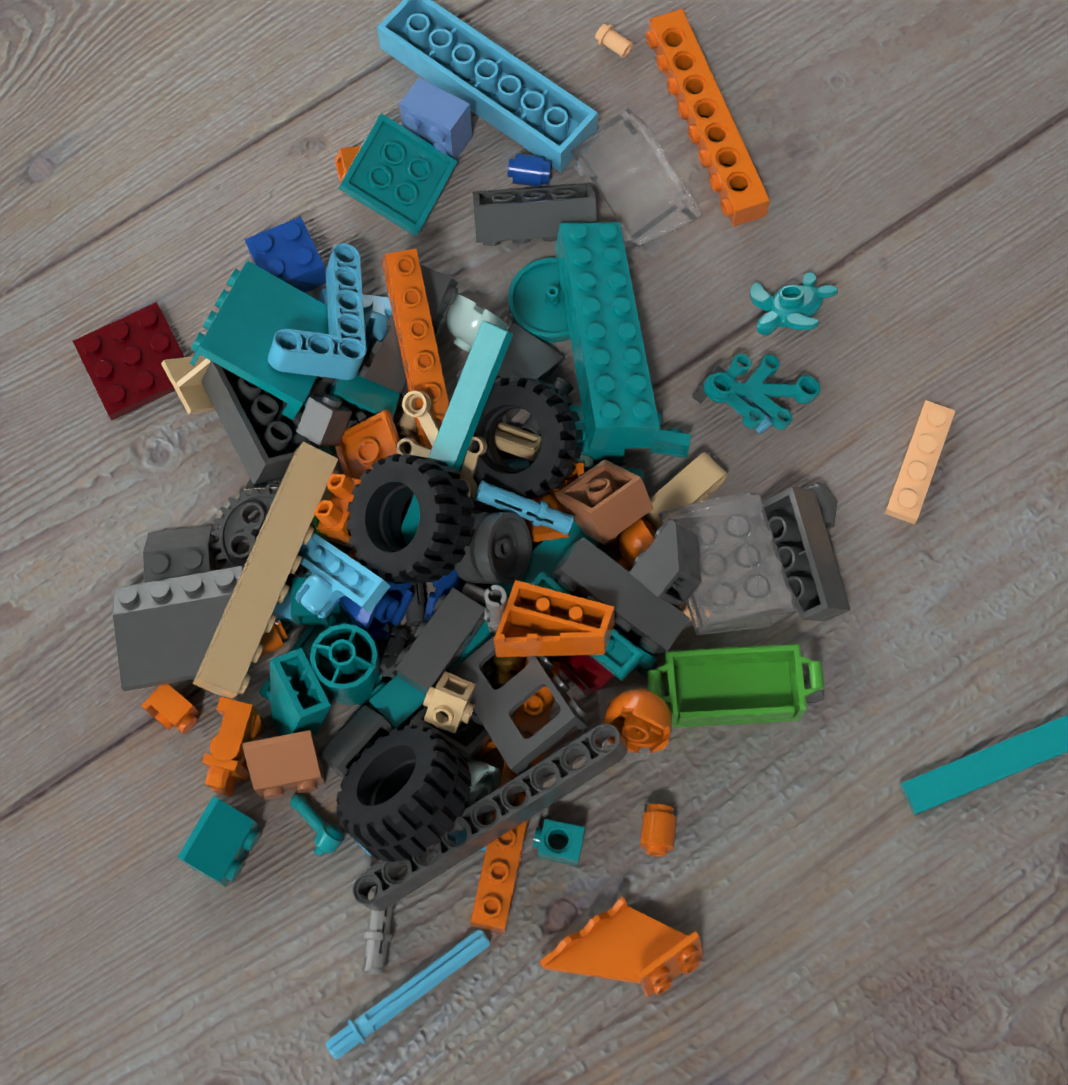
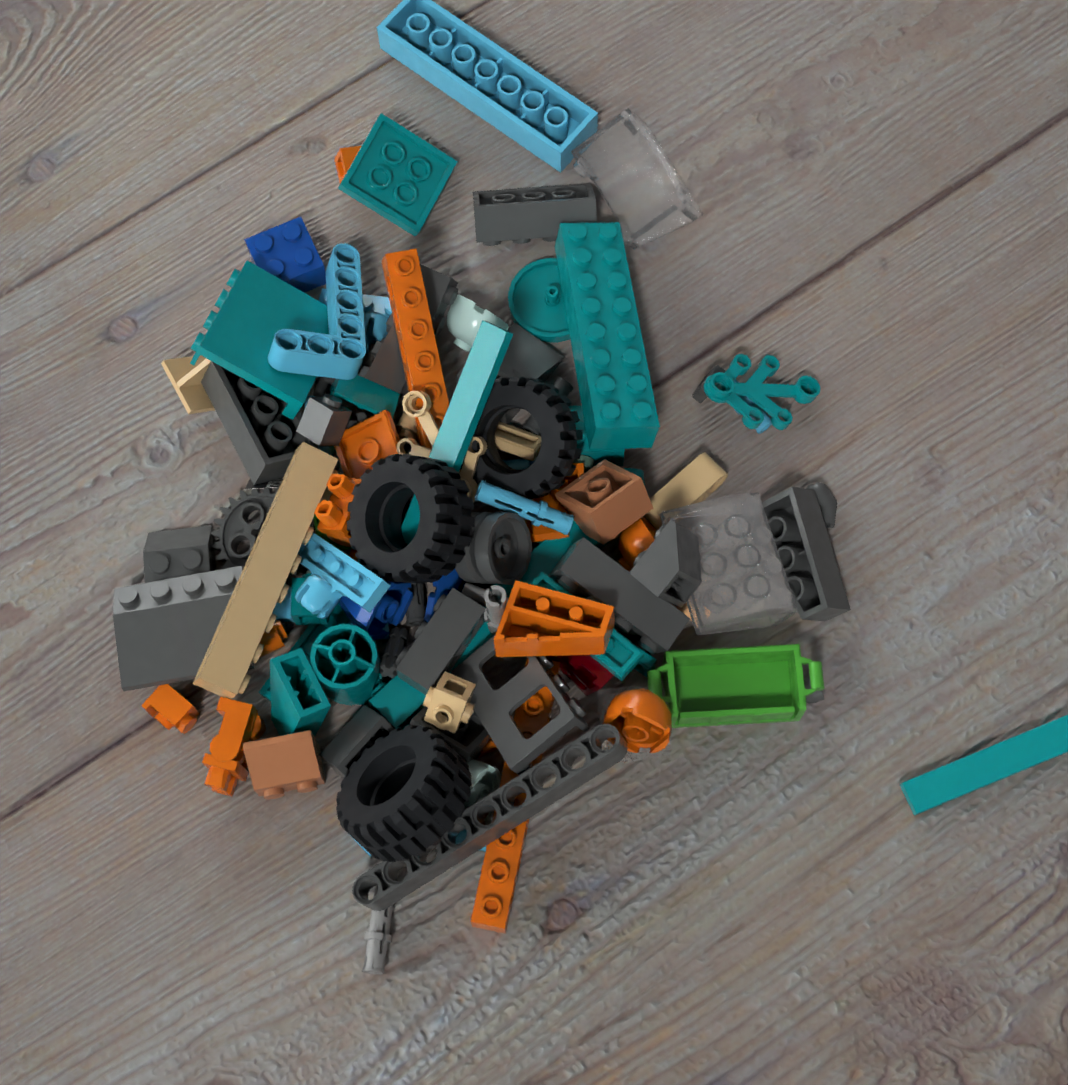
dark red plate [73,302,184,420] -> none
teal slope [177,796,260,887] -> none
teal piece [290,793,345,856] -> none
medium azure axle [325,929,490,1059] -> none
medium blue brick [399,78,472,160] -> none
pearl gold wheel [489,654,526,690] -> none
blue brick [507,153,551,187] -> none
teal brick [533,819,585,866] -> none
orange piece [539,896,704,998] -> none
light nougat pin [595,24,633,58] -> none
orange brick [640,804,677,857] -> none
orange brick [646,9,770,227] -> none
teal bracket [650,412,691,459] -> none
teal animal [750,272,838,335] -> none
light nougat plate [884,400,955,525] -> none

